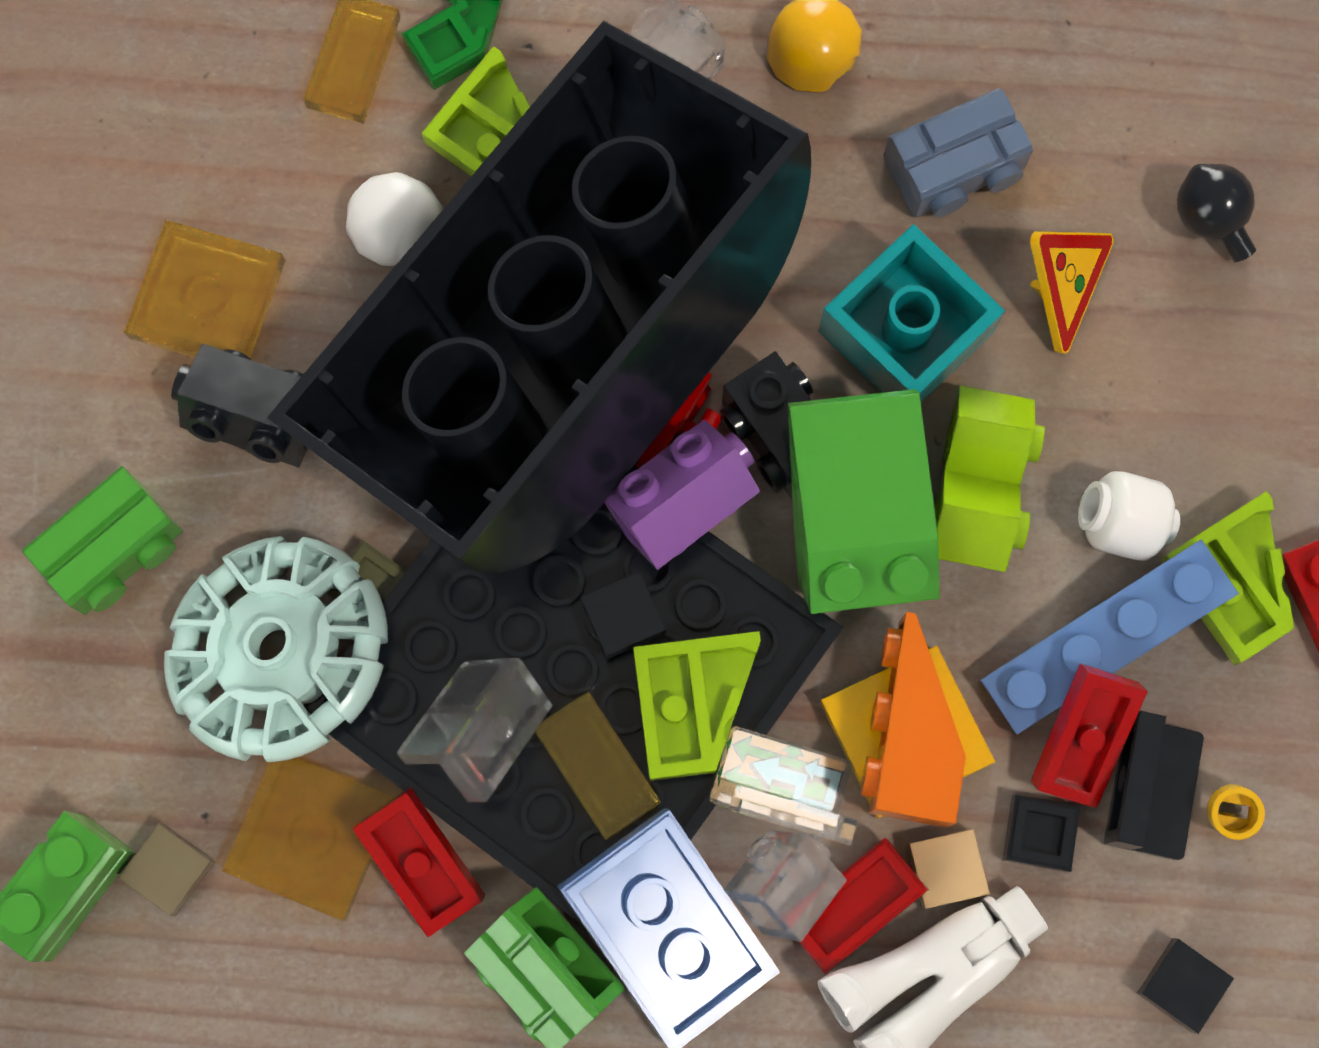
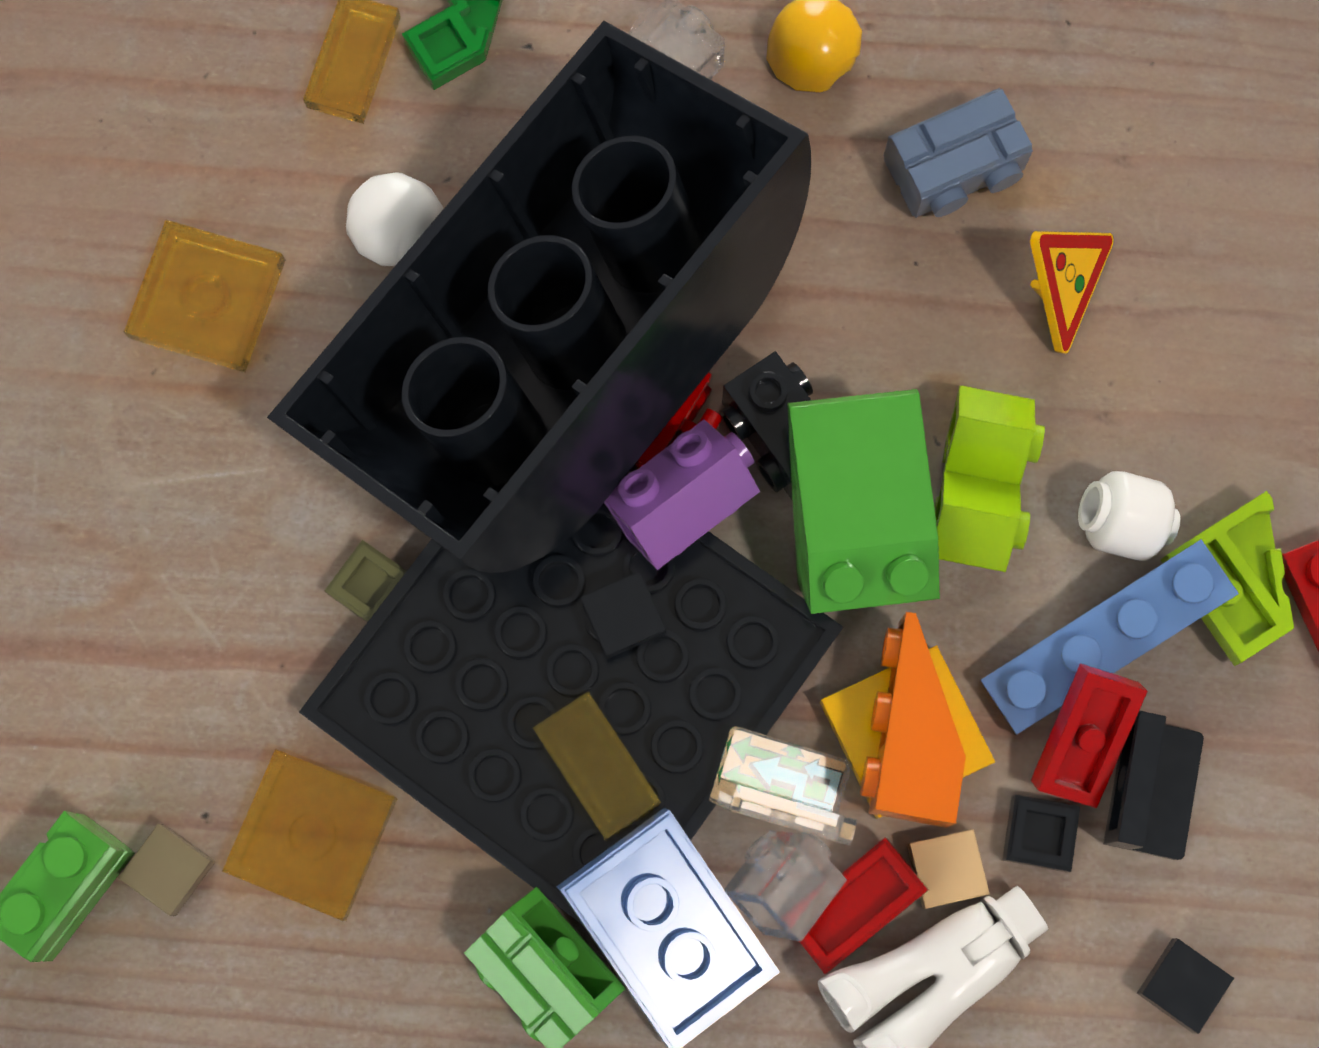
bright green brick [22,466,183,615] -> none
light aqua plate [164,536,388,763] -> none
black brick [171,344,308,468] -> none
red plate [352,787,486,938] -> none
clear panel [397,658,553,802] -> none
lime wing [421,46,530,176] -> none
lime wing [633,631,761,781] -> none
teal brick [818,224,1005,403] -> none
black piece [1177,164,1256,262] -> none
yellow hinge [1207,784,1265,840] -> none

